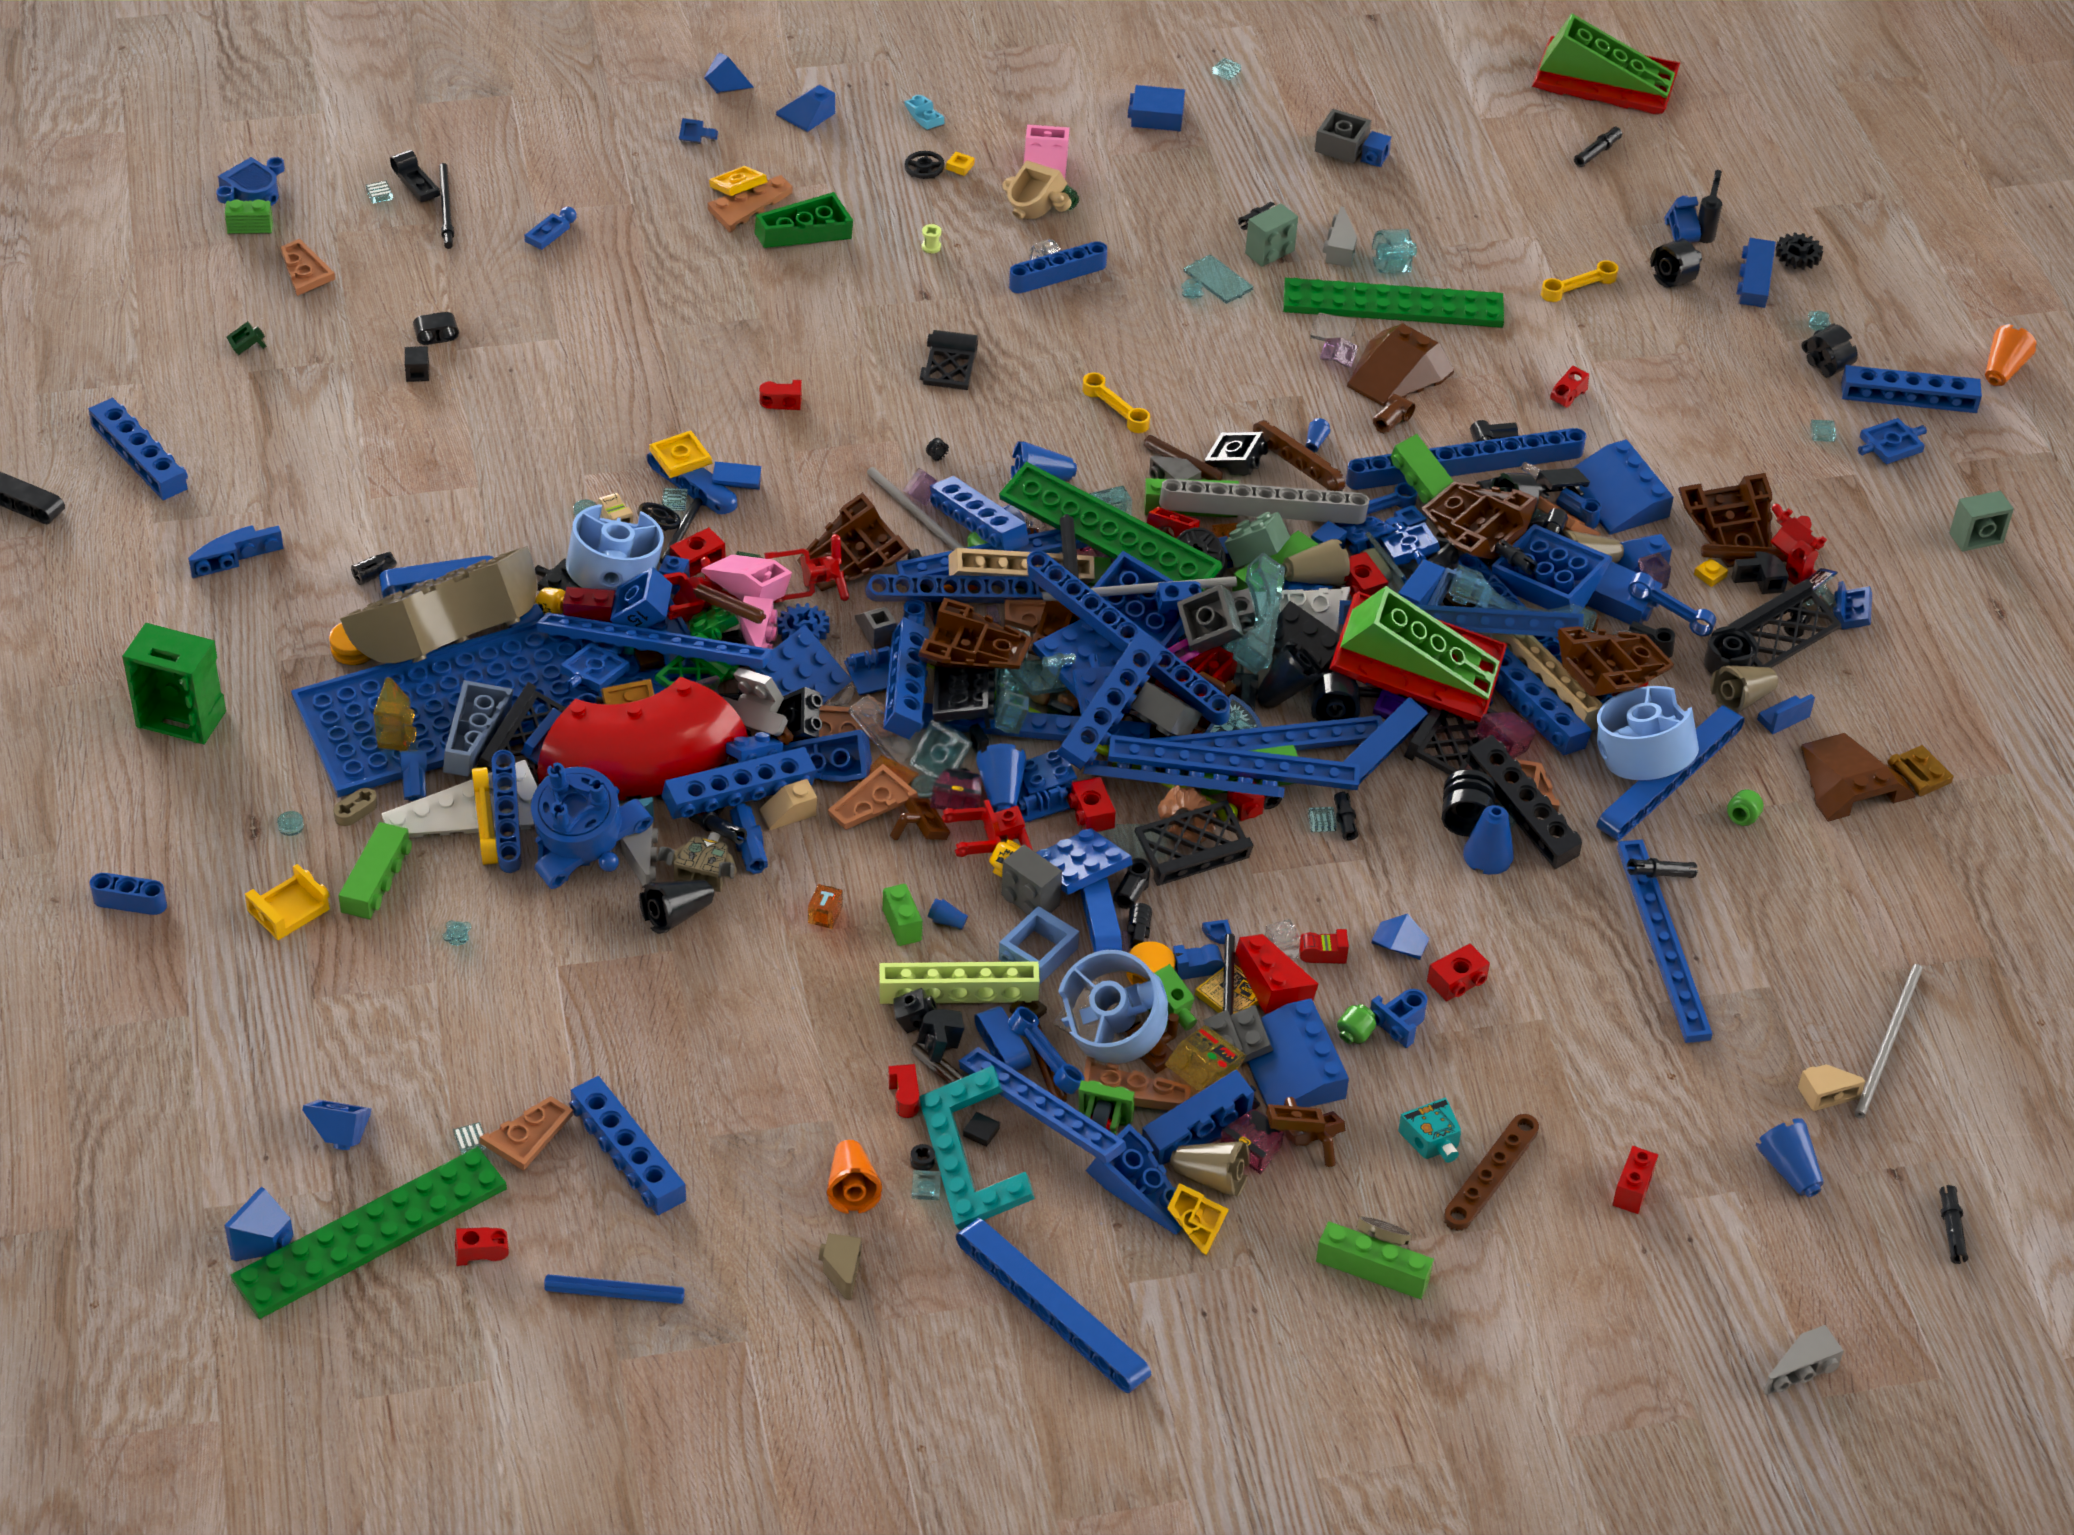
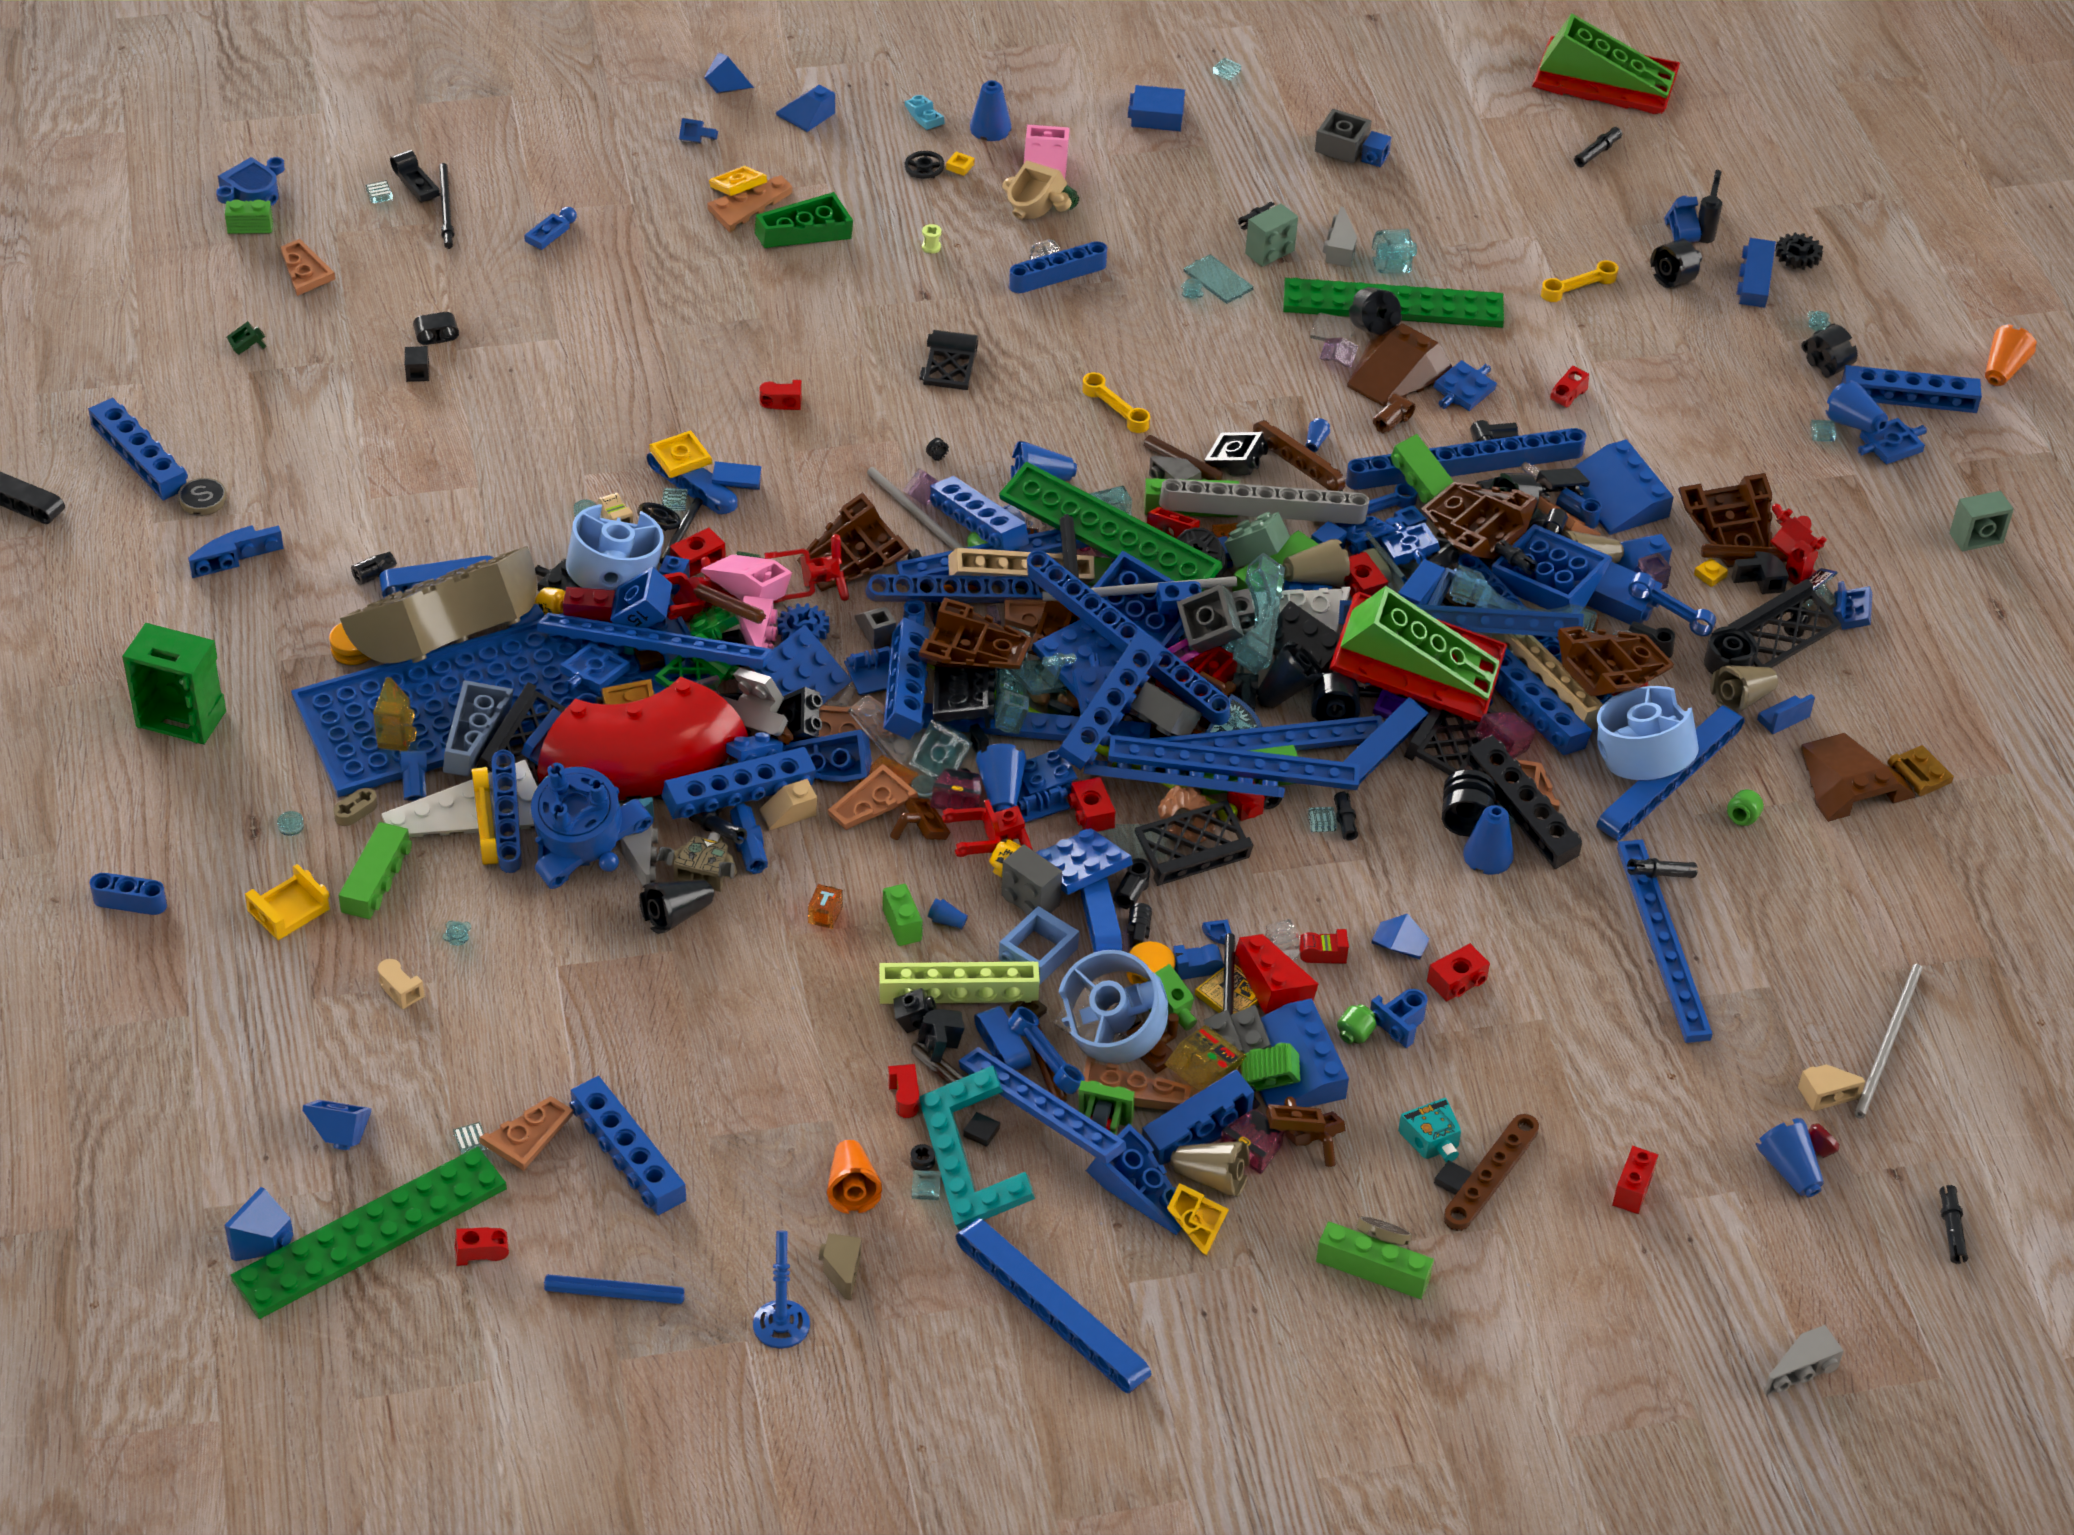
none -> tile [178,478,227,515]
none -> tan leg [378,959,425,1010]
none -> blue dish [753,1230,810,1349]
none -> blue cone [970,80,1012,141]
none -> bright green brick [1241,1043,1301,1092]
none -> black brick [1349,287,1402,335]
none -> blue plate [1433,360,1497,411]
none -> black tile [1434,1160,1472,1195]
none -> dark red cone [1808,1123,1840,1158]
none -> blue cone [1826,380,1888,434]

